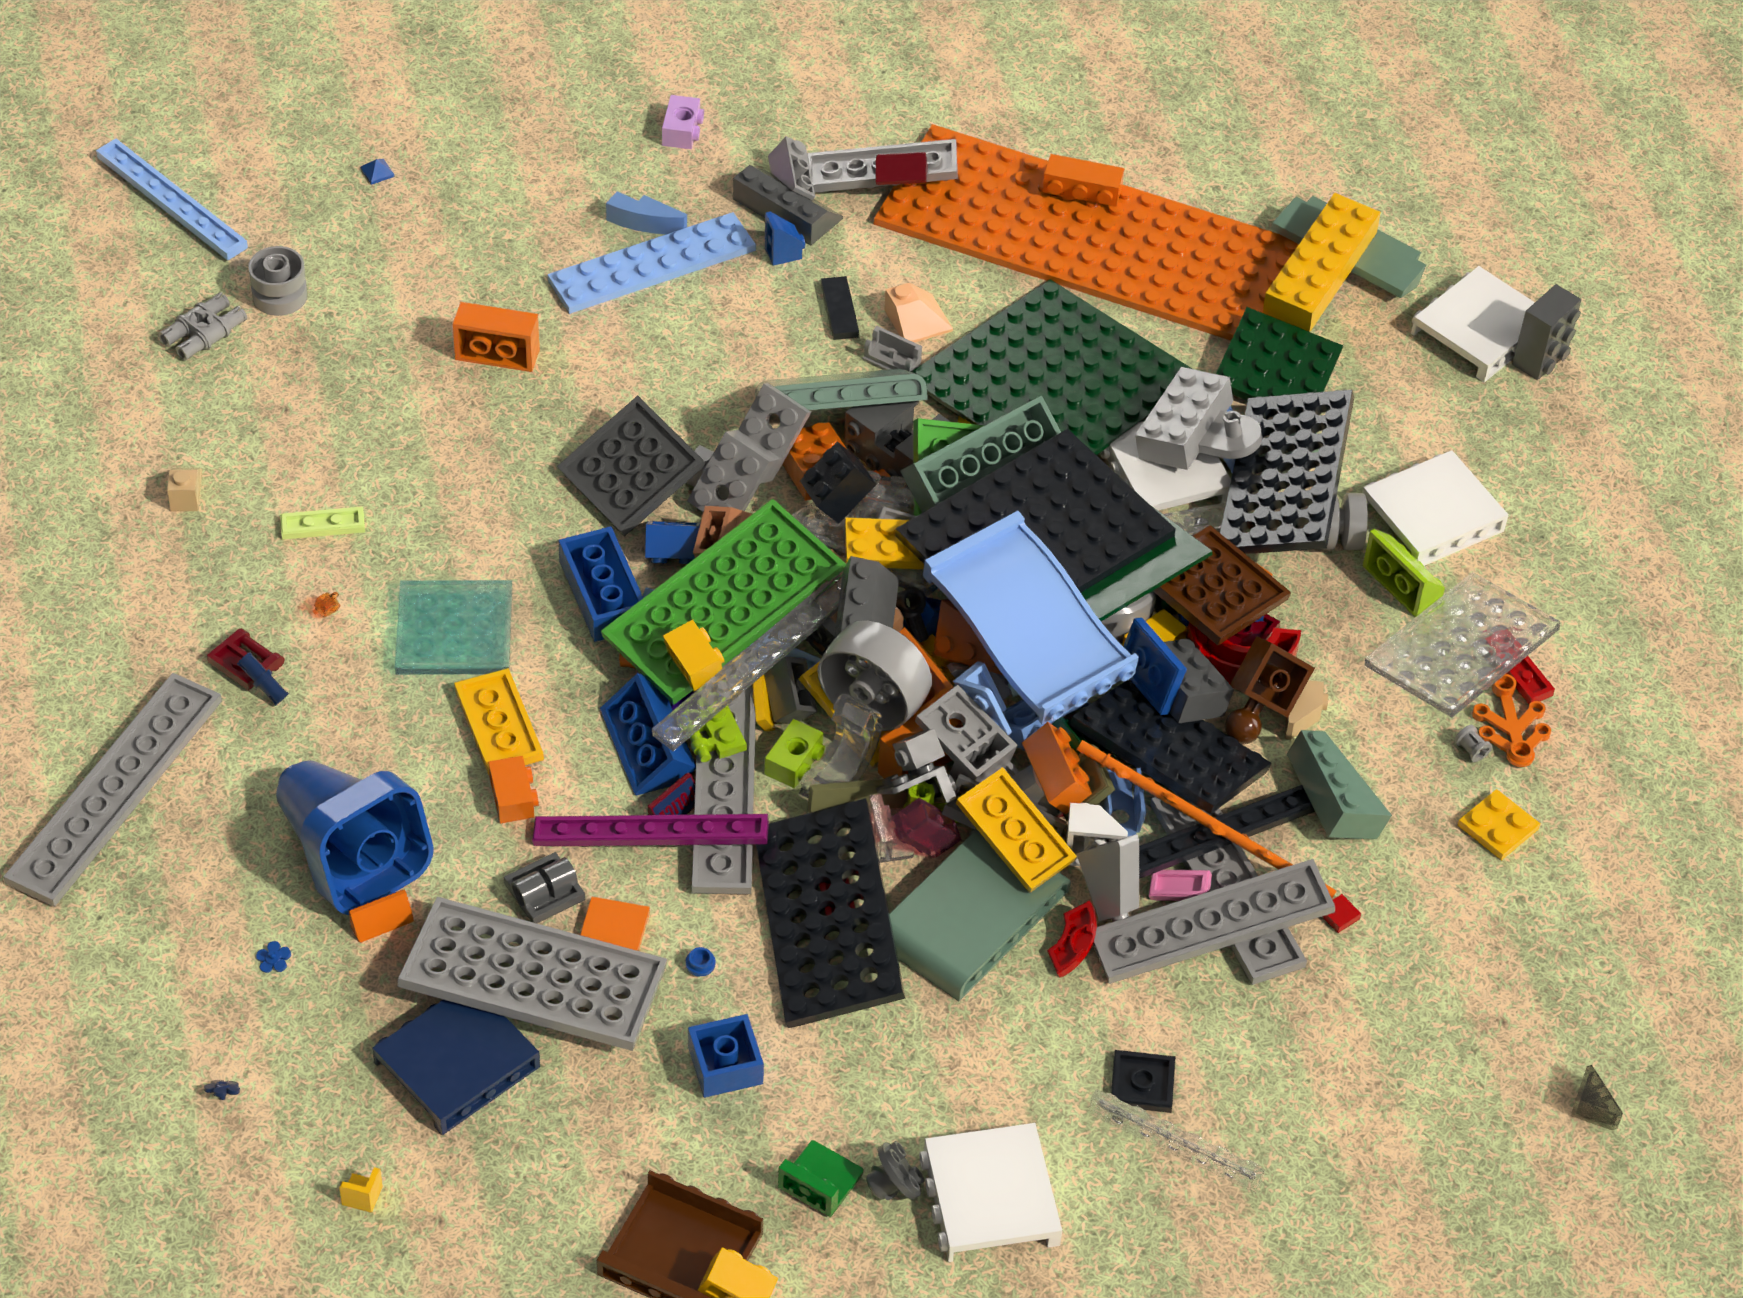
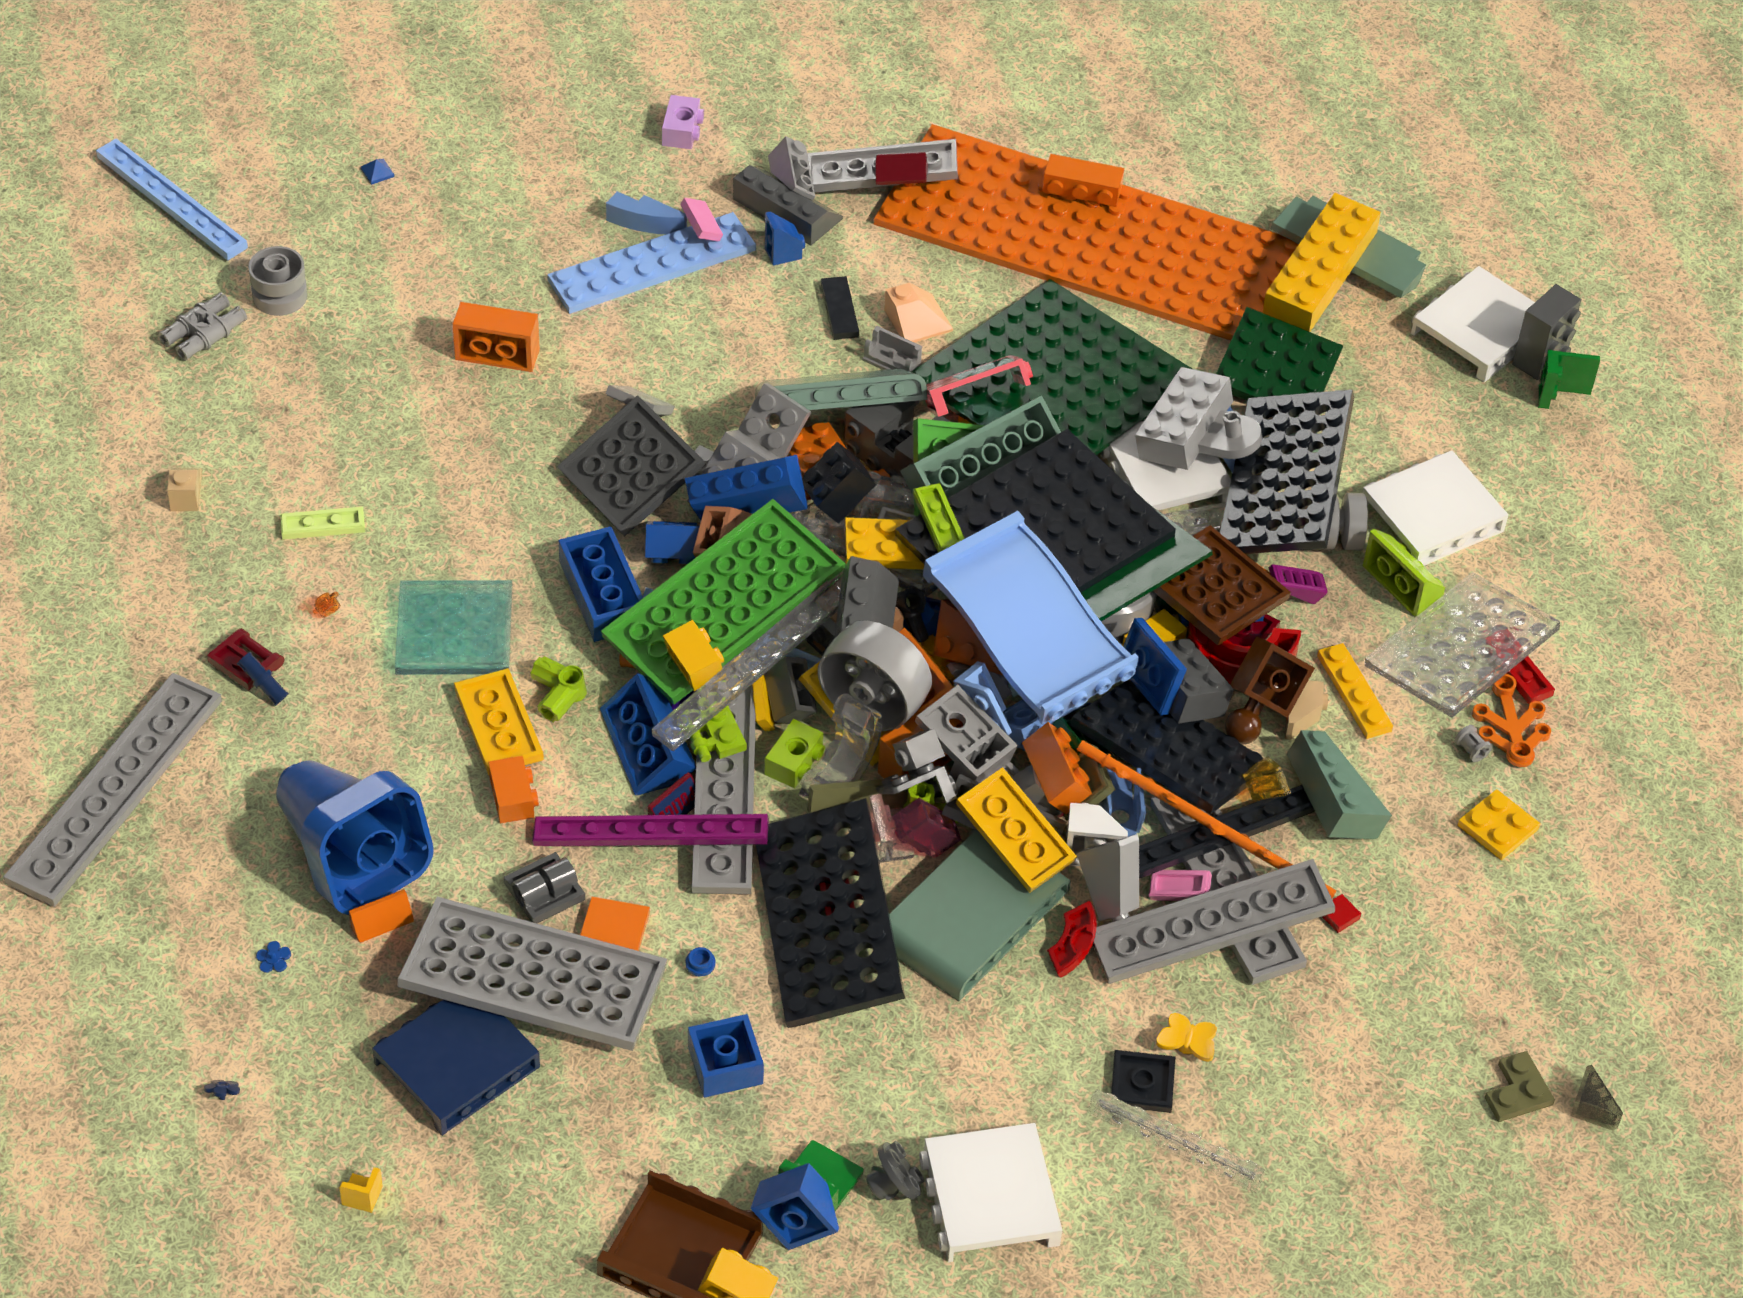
none -> lime piece [530,656,587,723]
none -> light grey tile [605,385,675,415]
none -> bright pink tile [680,198,723,241]
none -> blue slope [685,455,808,520]
none -> blue slope [750,1163,839,1250]
none -> lime tile [913,483,965,553]
none -> coral panel [925,355,1033,417]
none -> yellow animal [1156,1013,1217,1062]
none -> clear yellow slope [1243,756,1291,801]
none -> magenta slope [1268,564,1328,604]
none -> yellow plate [1317,643,1393,739]
none -> olive plate [1485,1051,1555,1123]
none -> green bracket [1538,350,1600,409]

